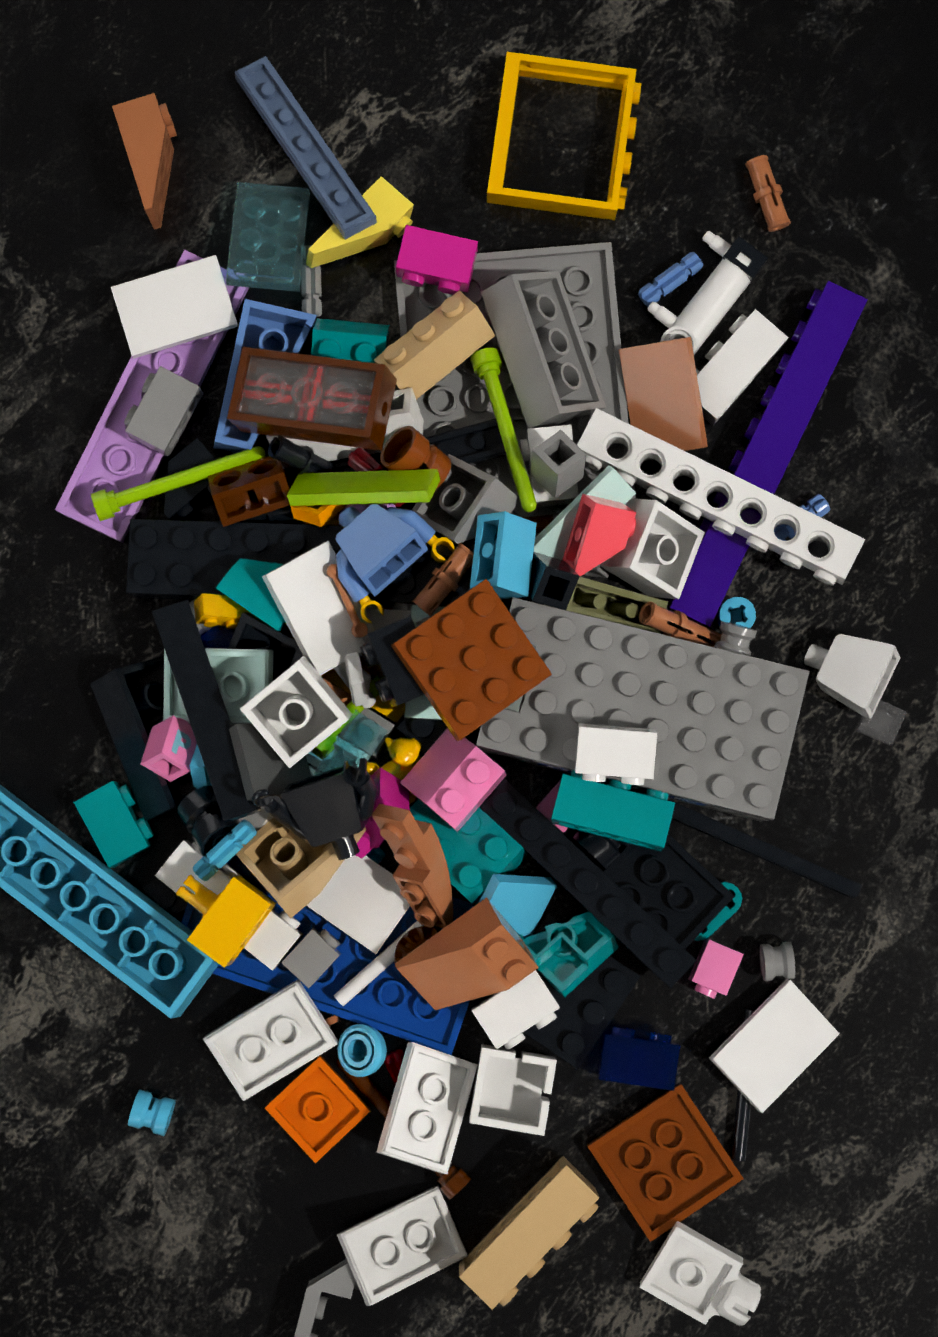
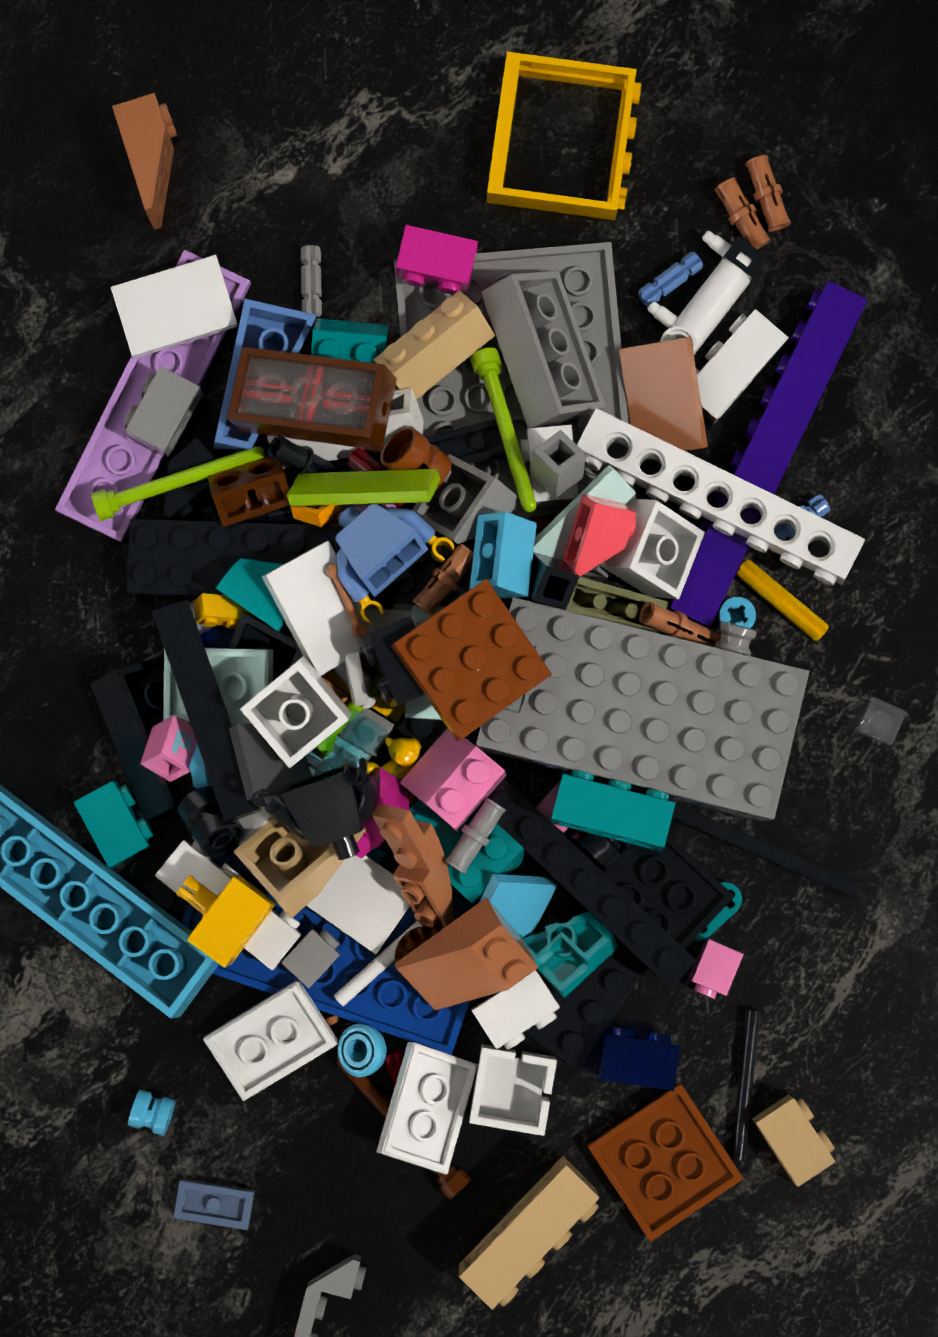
medium azure axle [193,819,257,881] -> none
clear light blue plate [226,182,310,292] -> none
sand blue tile [235,56,377,240] -> none
orange plate [265,1055,371,1164] -> none
light yellow slope [306,176,414,268] -> none
white tile [337,1186,468,1306] -> none
white brick [575,723,657,785] -> none
white plate [640,1221,761,1326] -> none
white tile [709,979,840,1113] -> none
light grey wheel [760,942,795,981] -> none
white torso [804,634,900,720] -> none
none -> sand blue plate [173,1179,255,1230]
none -> light grey pin [445,797,506,874]
none -> nougat pin [714,177,771,249]
none -> yellow axle [736,559,829,641]
none -> tan brick [752,1094,835,1187]

